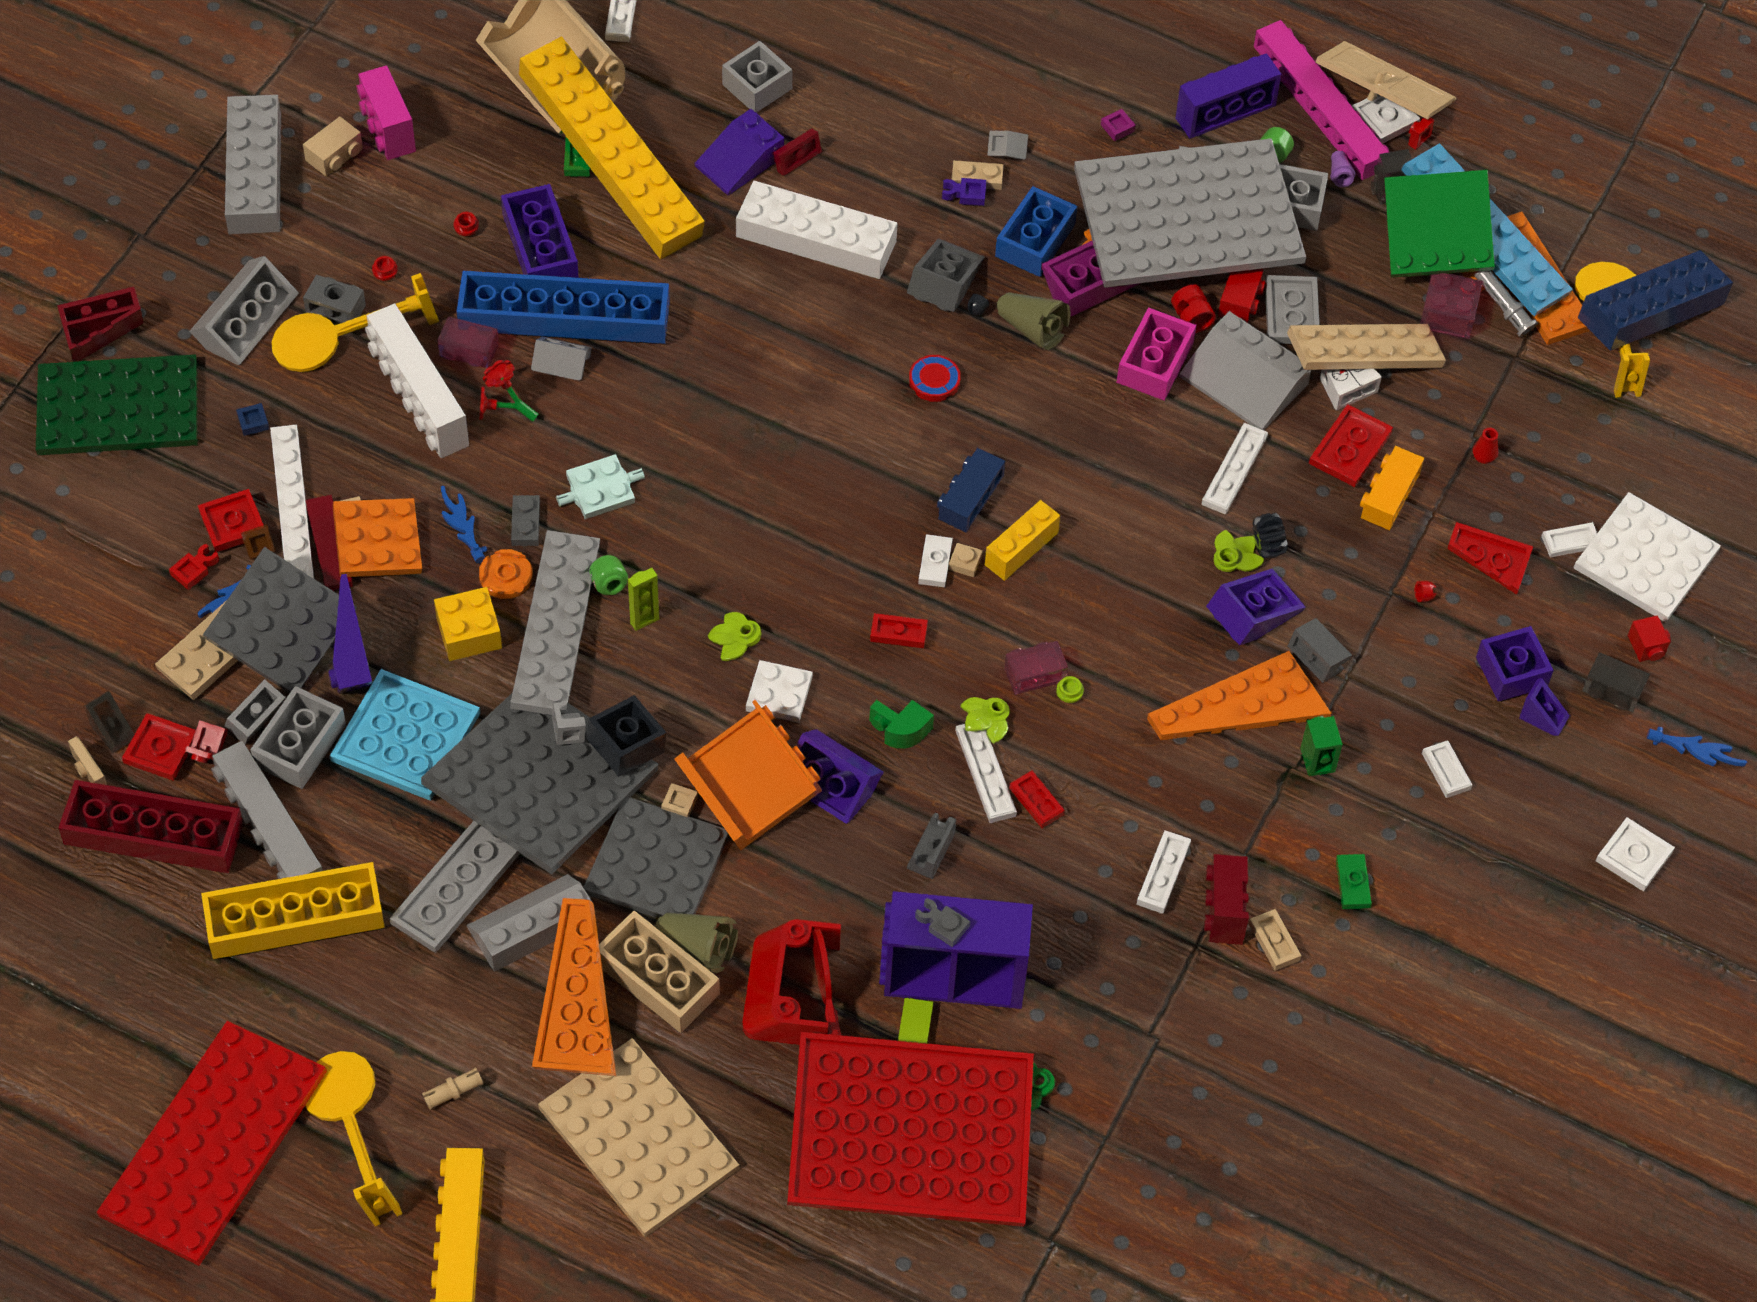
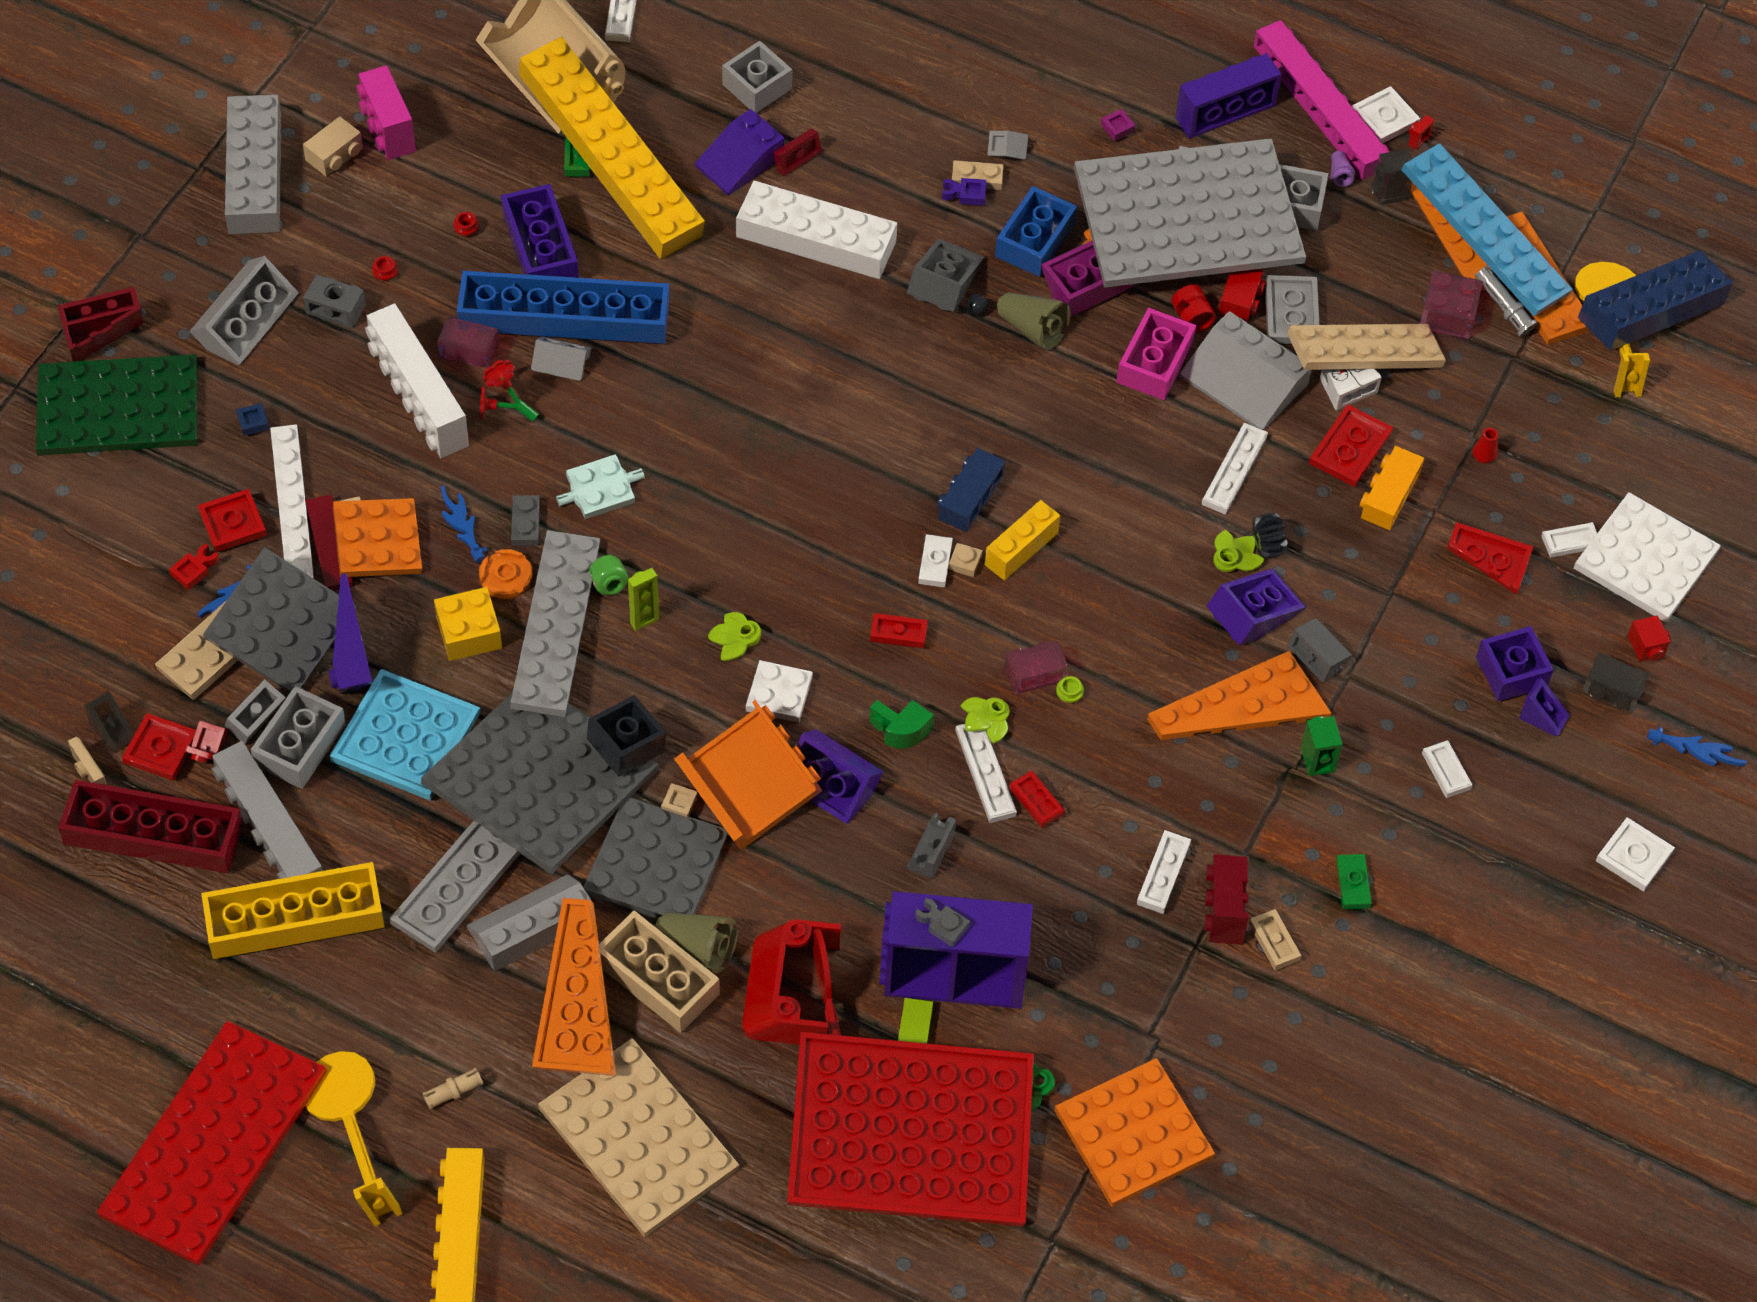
reddish brown tile [241,525,276,560] -> none
yellow piece [272,273,439,372] -> none
light grey panel [552,702,586,745] -> none
tile [909,355,961,402] -> none
bright green head [1260,127,1294,163] -> none
tan door [1315,41,1456,119] -> none
green plate [1385,170,1495,278] -> none
red hinge [1414,580,1437,602] -> none
none -> orange plate [1054,1058,1215,1207]

